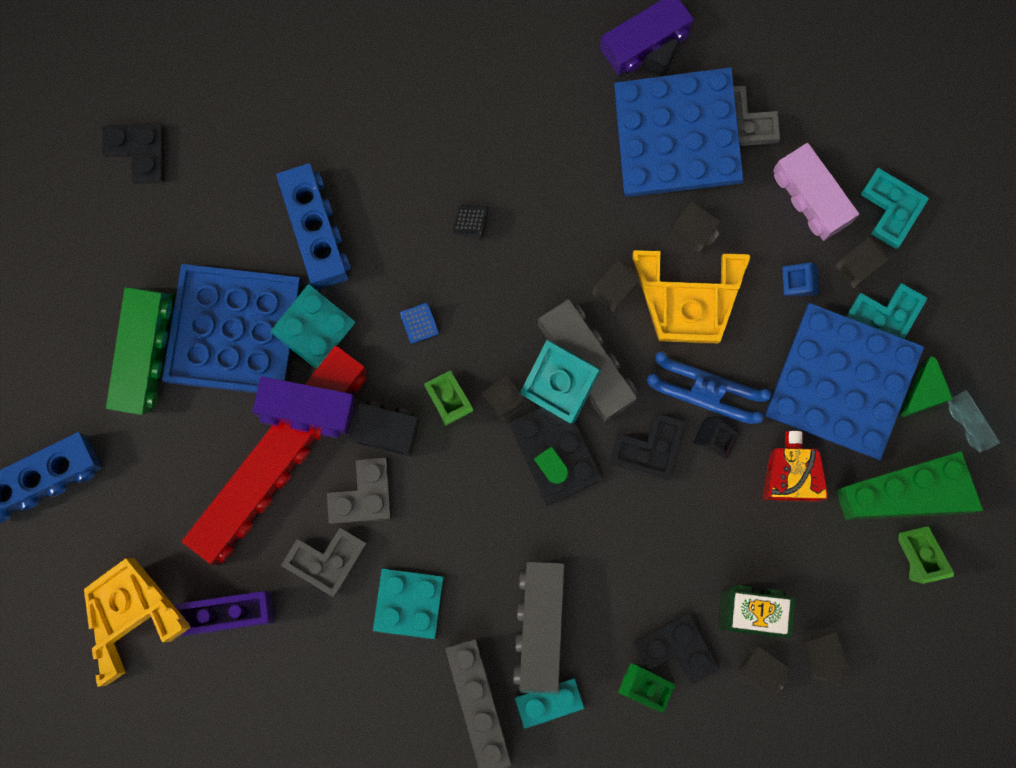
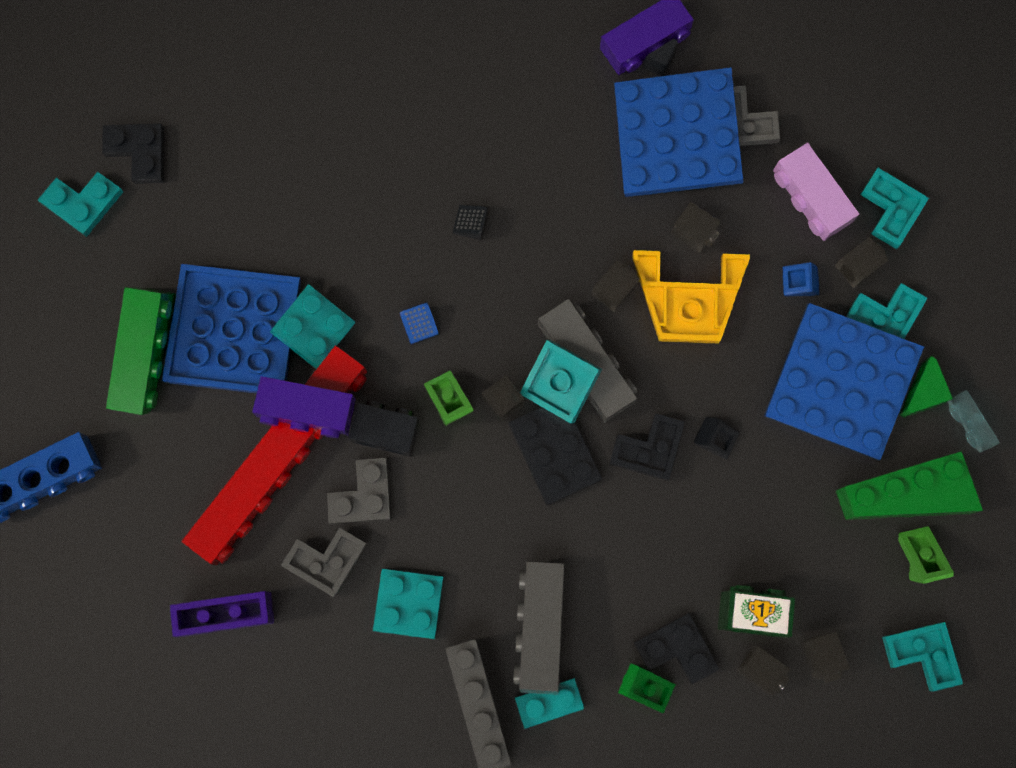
yellow wing [84,558,191,687] -> none
blue brick [276,163,351,290] -> none
green piece [534,446,568,484] -> none
blue piece [647,351,771,424] -> none
torso [763,431,828,502] -> none
none -> teal plate [38,172,123,237]
none -> teal plate [882,622,963,692]

